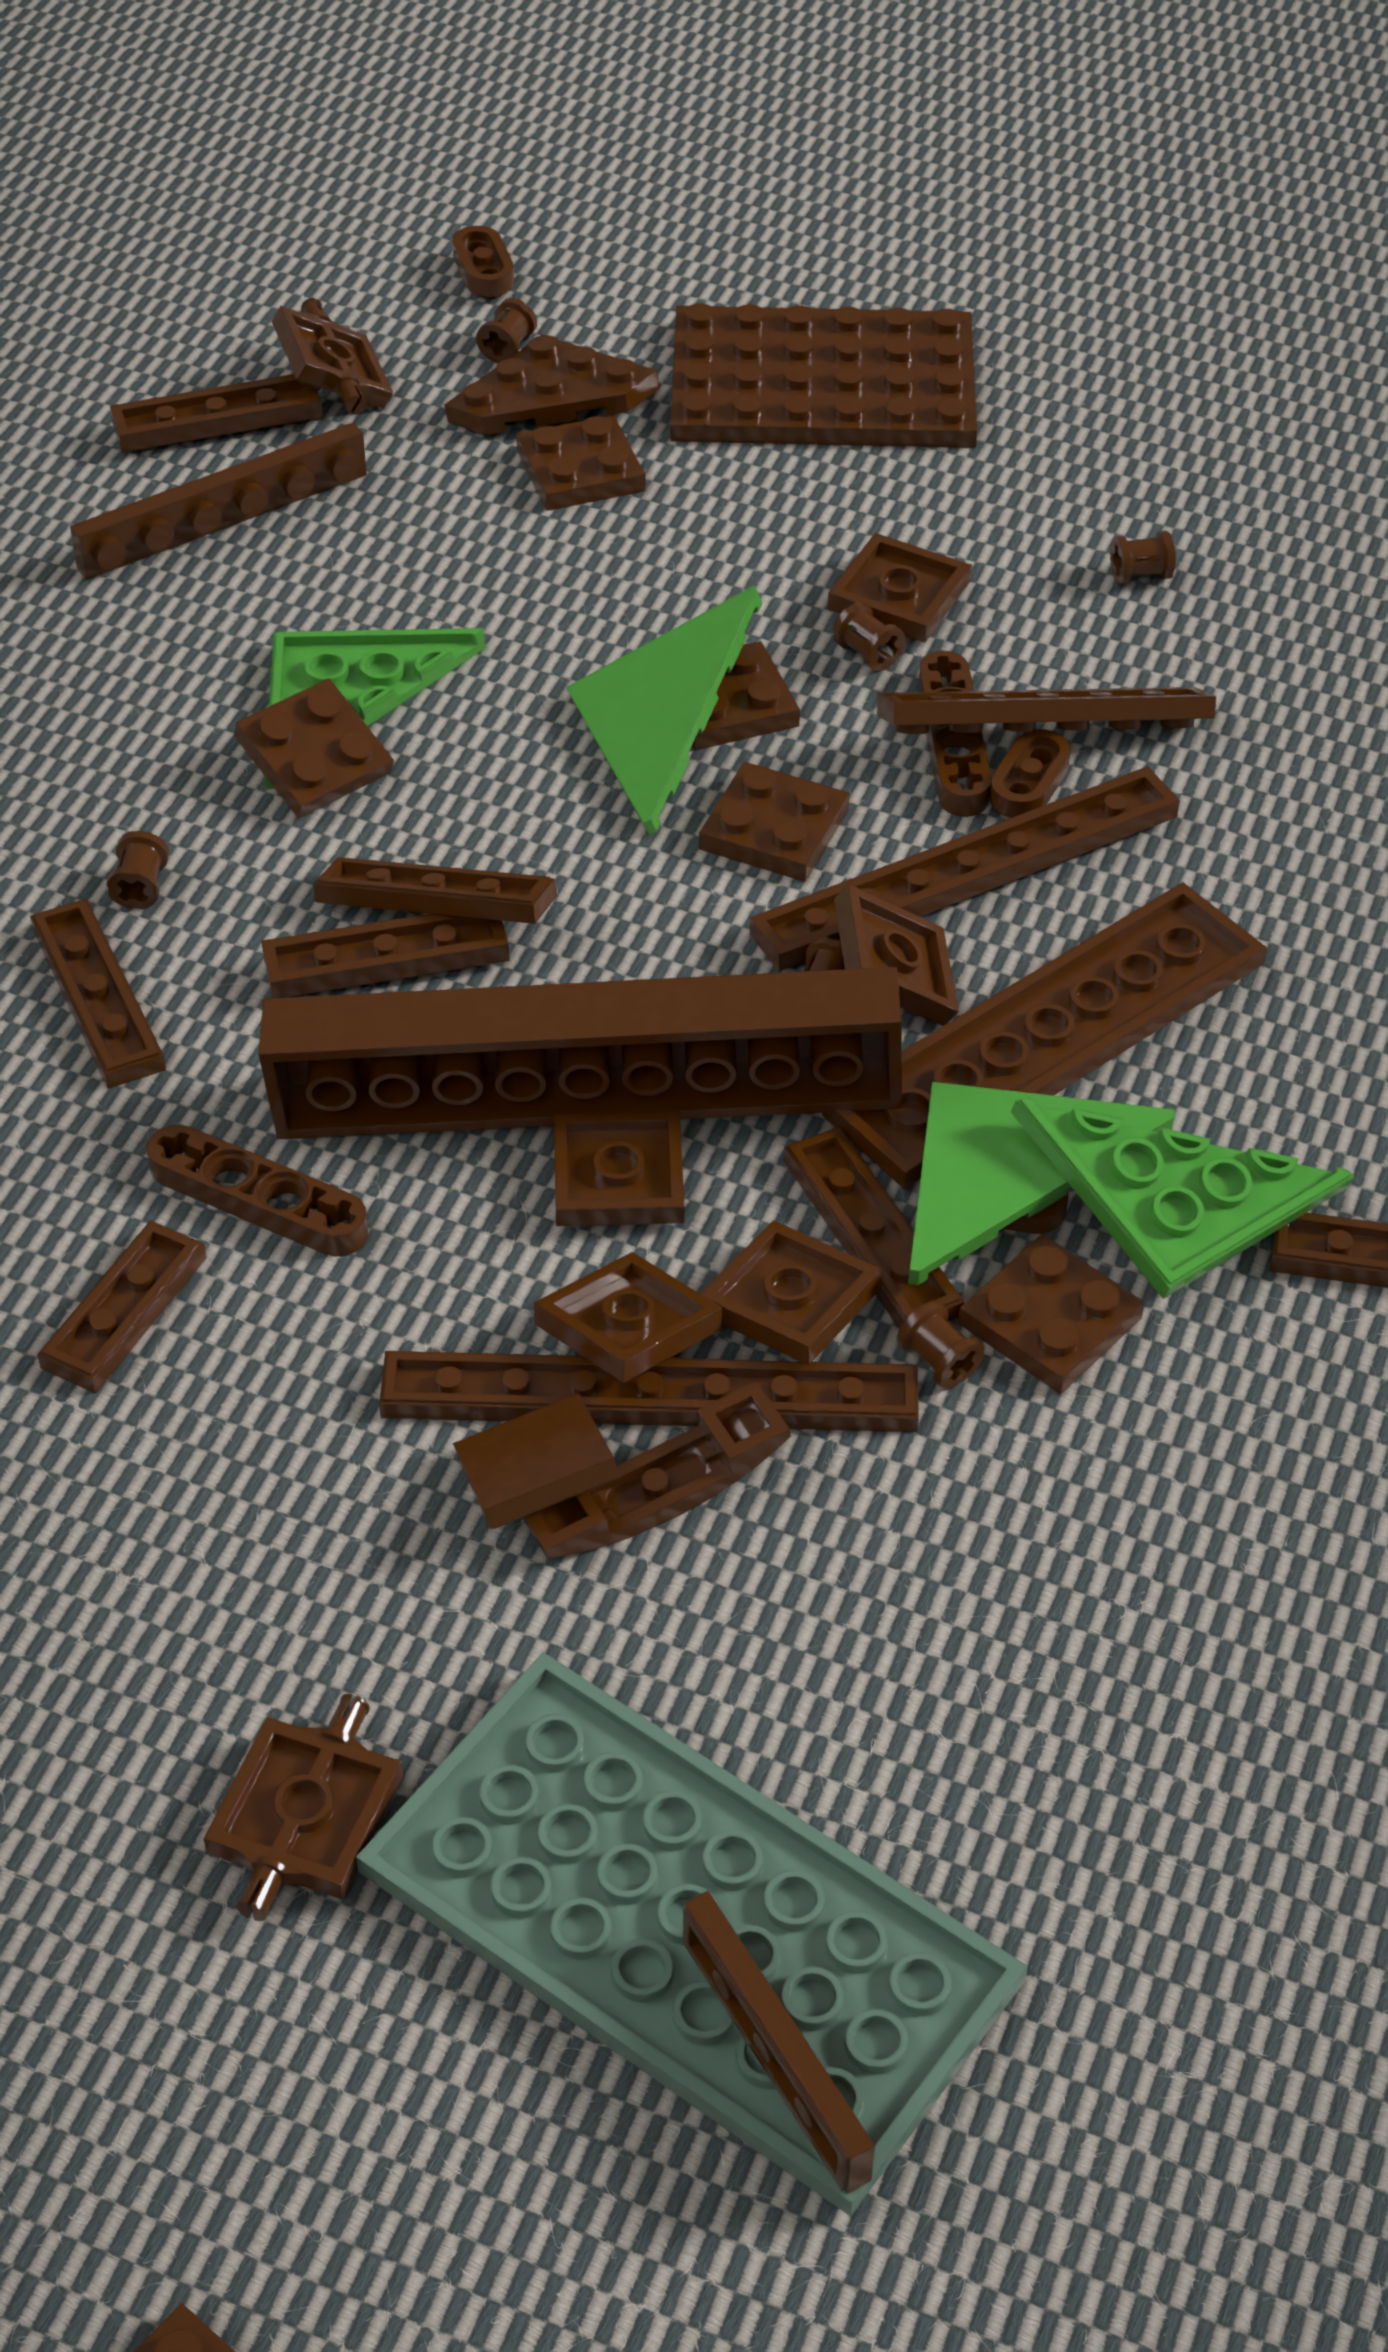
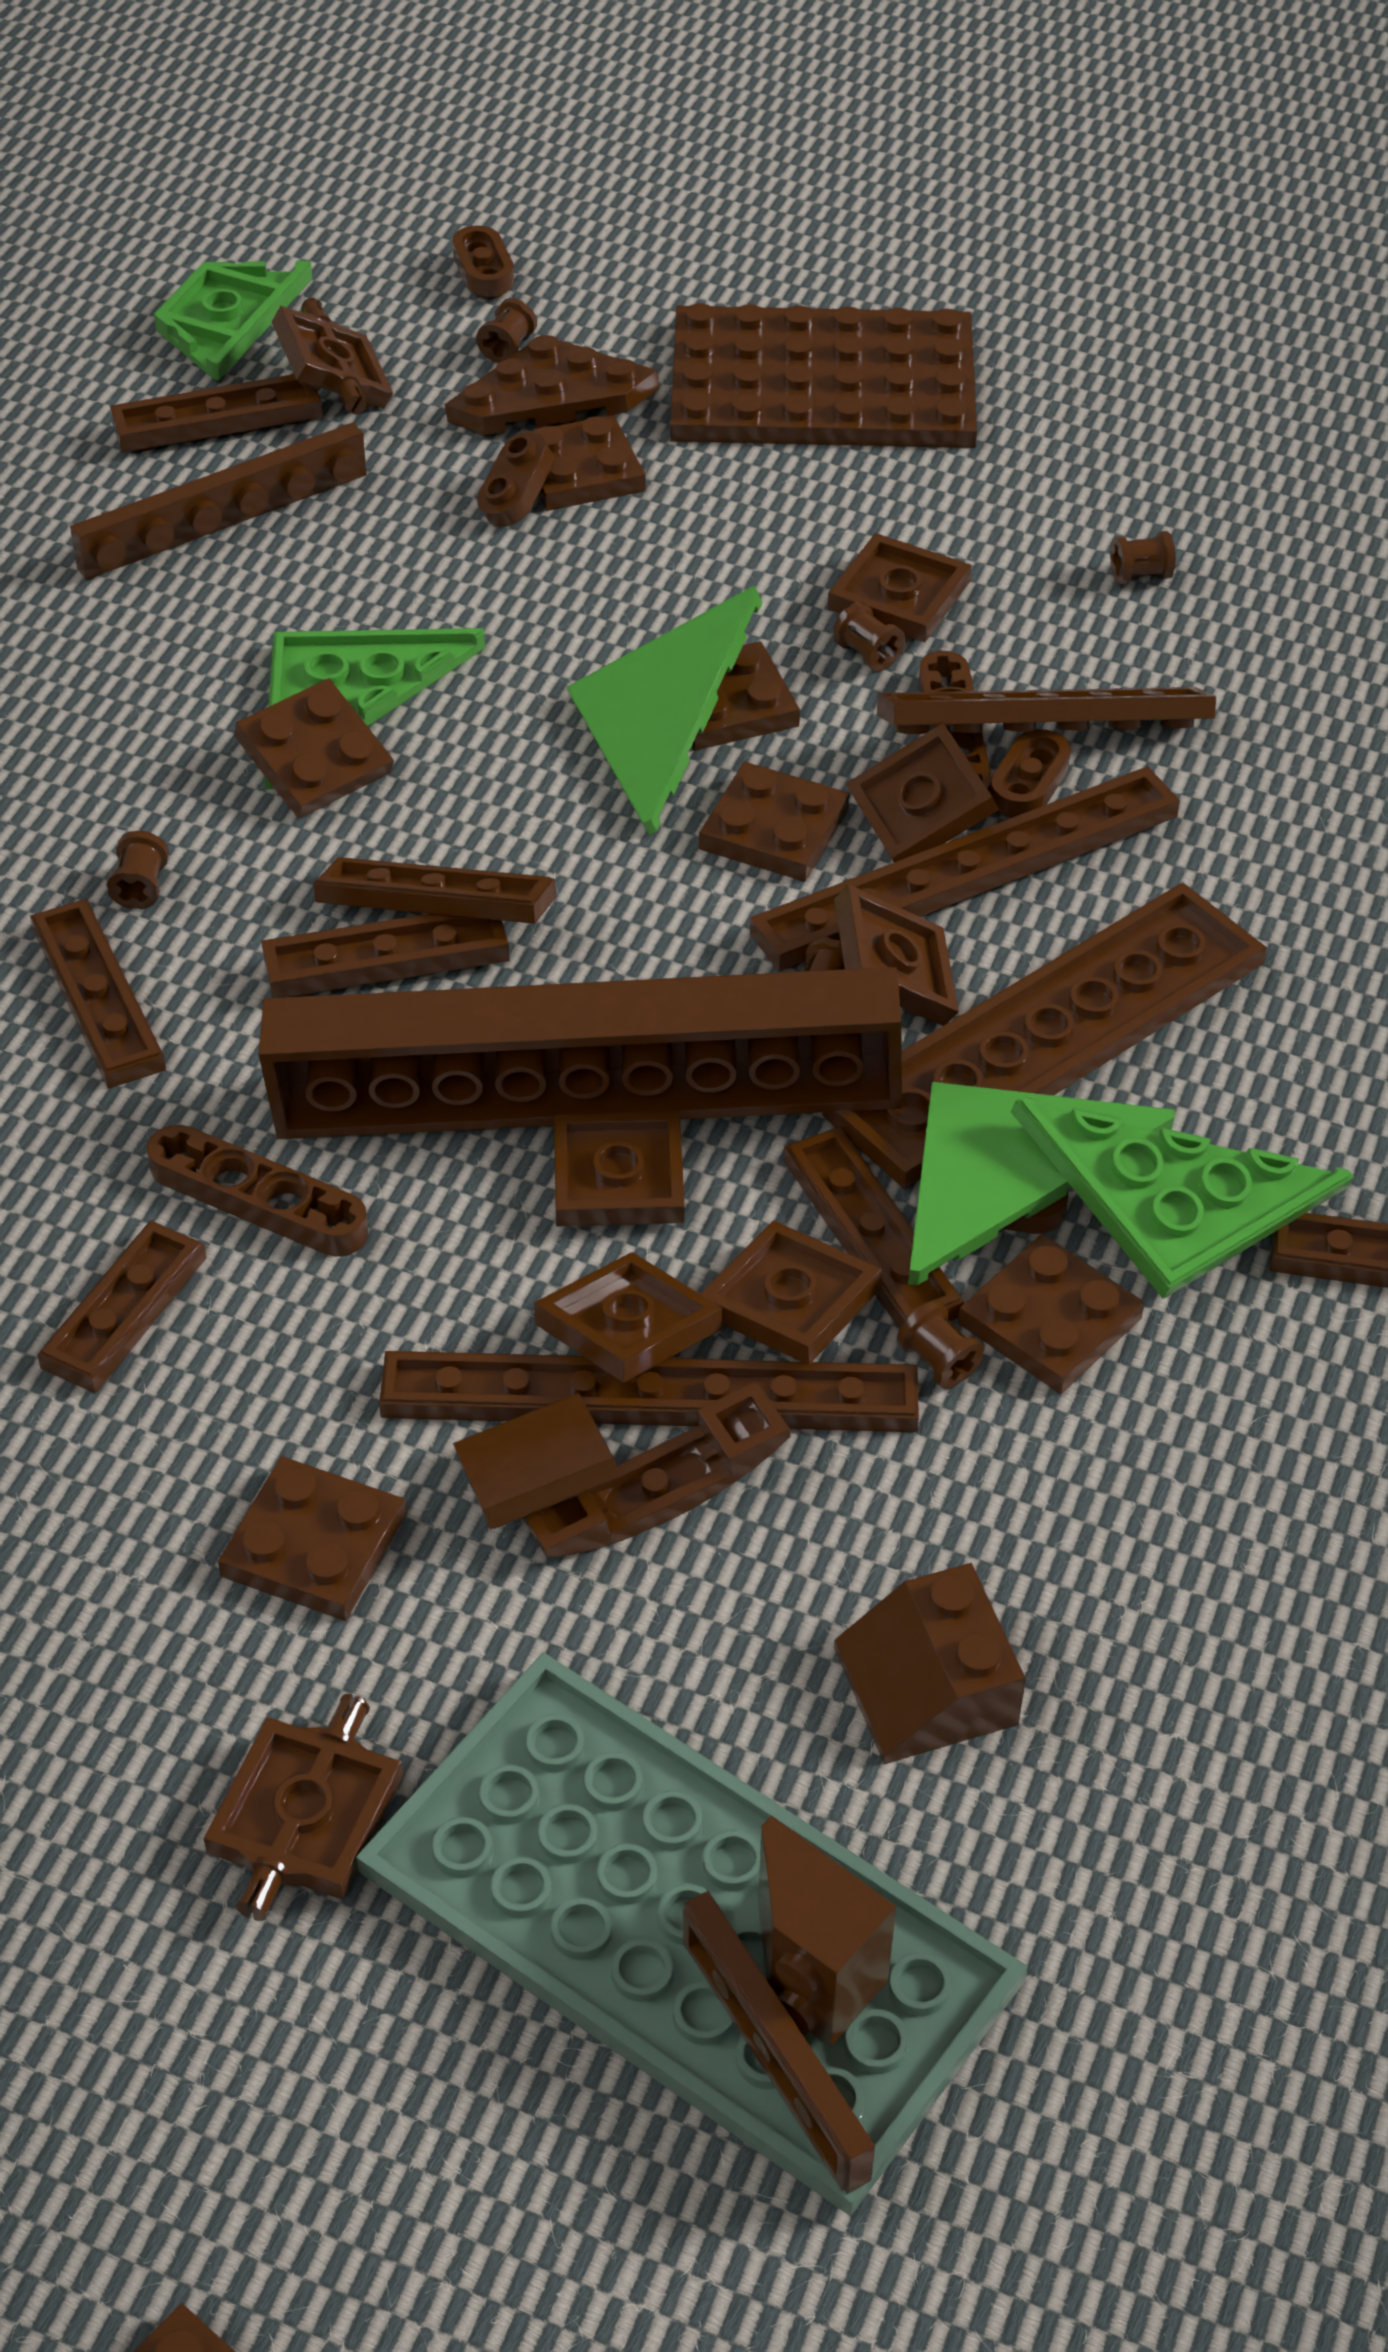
none -> bright green wing [154,261,313,381]
none -> reddish brown plate [218,1456,407,1621]
none -> reddish brown plate [477,432,554,527]
none -> reddish brown slope [758,1815,896,2048]
none -> reddish brown slope [834,1562,1026,1764]
none -> reddish brown plate [845,723,999,862]

